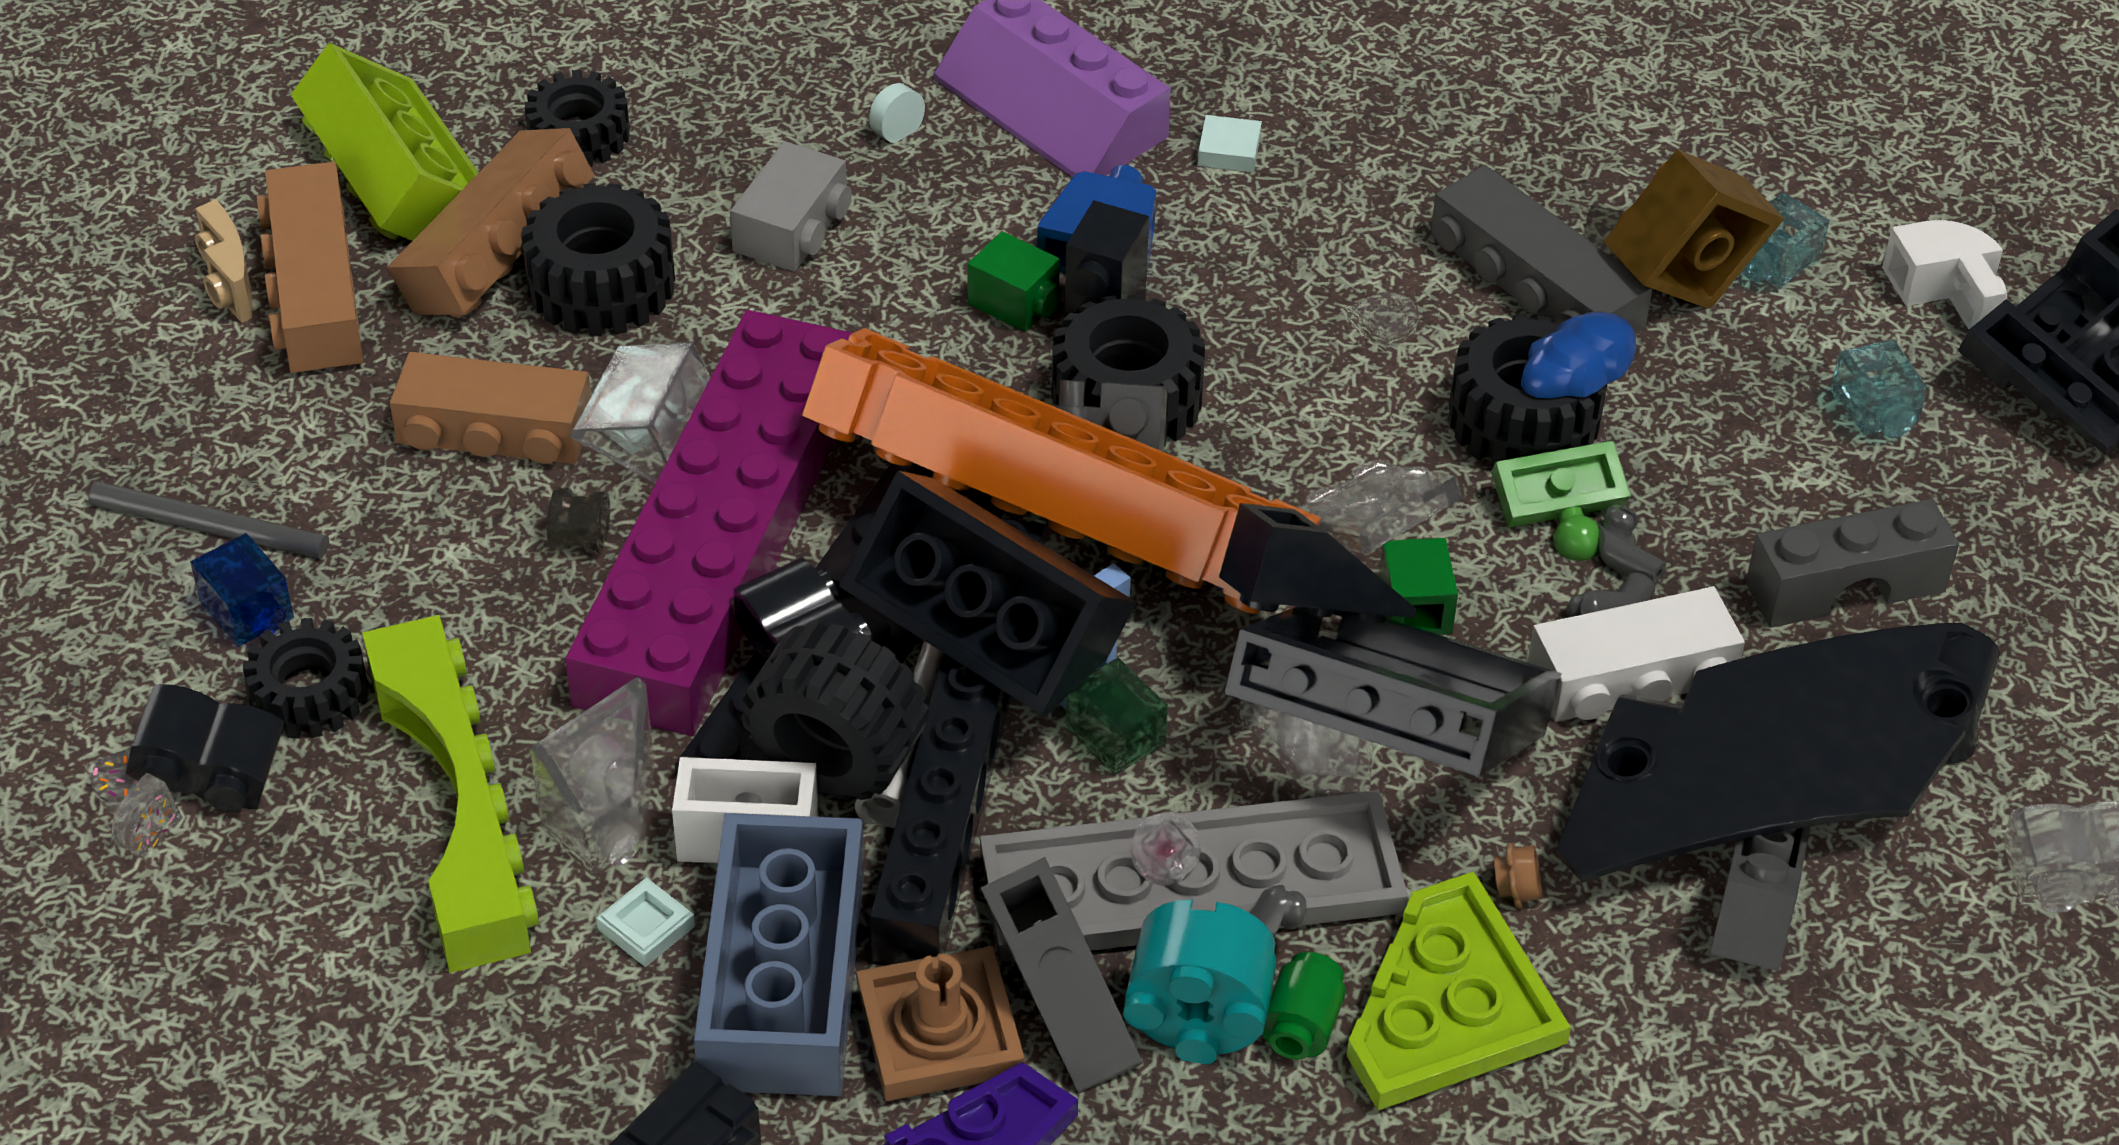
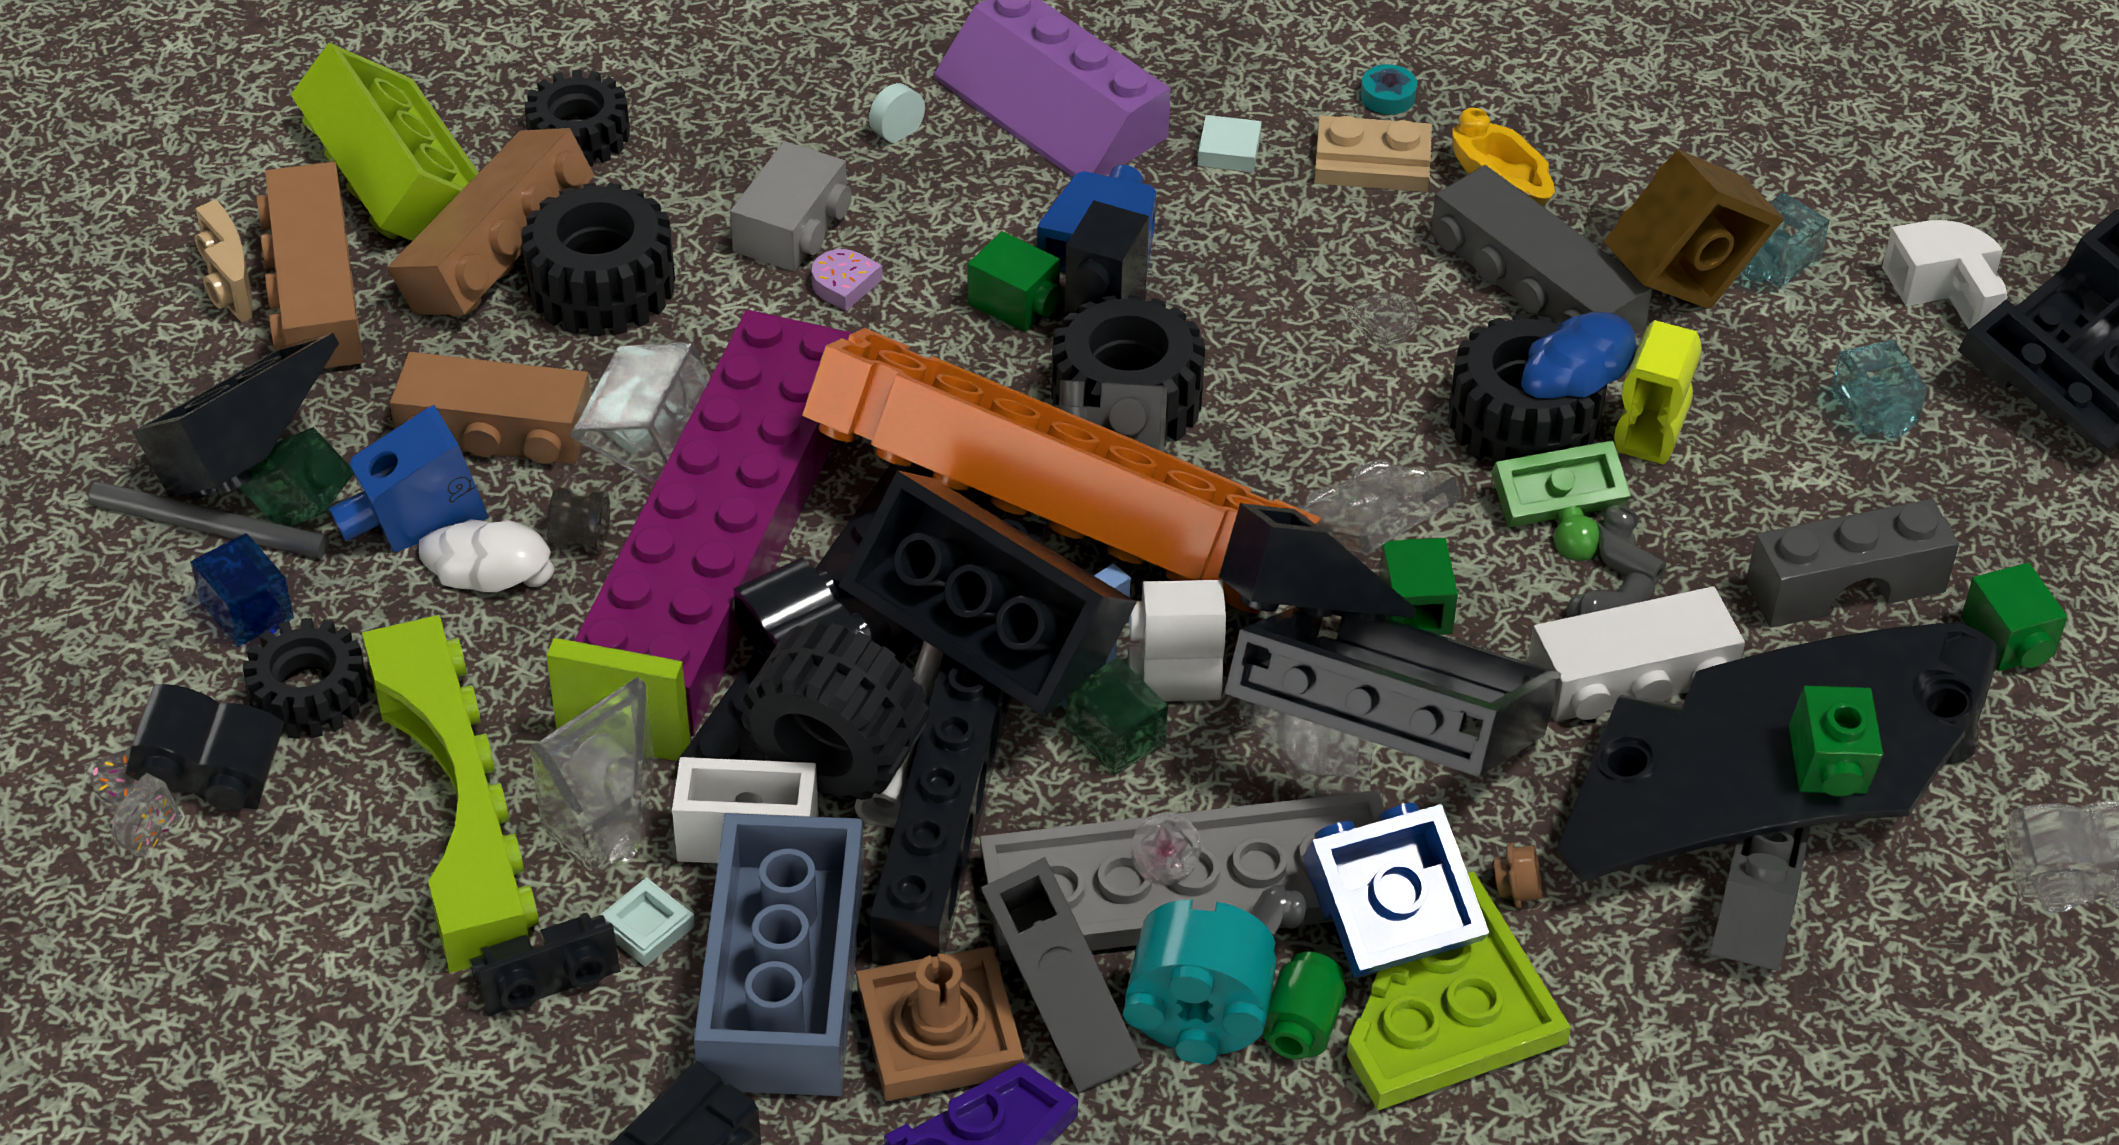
none -> black slope [132,333,339,500]
none -> clear green brick [239,427,353,527]
none -> blue torso [328,405,489,552]
none -> white arm [419,519,554,592]
none -> black hinge [469,912,621,1017]
none -> lime plate [546,638,690,761]
none -> lavender tile [811,249,883,312]
none -> white brick [1128,580,1226,702]
none -> plate [1302,803,1489,978]
none -> tan plate [1314,115,1432,192]
none -> teal tile [1360,64,1417,115]
none -> yellow arm [1452,108,1555,207]
none -> neon yellow brick [1614,320,1702,465]
none -> green brick [1789,686,1883,796]
none -> green brick [1961,562,2068,672]

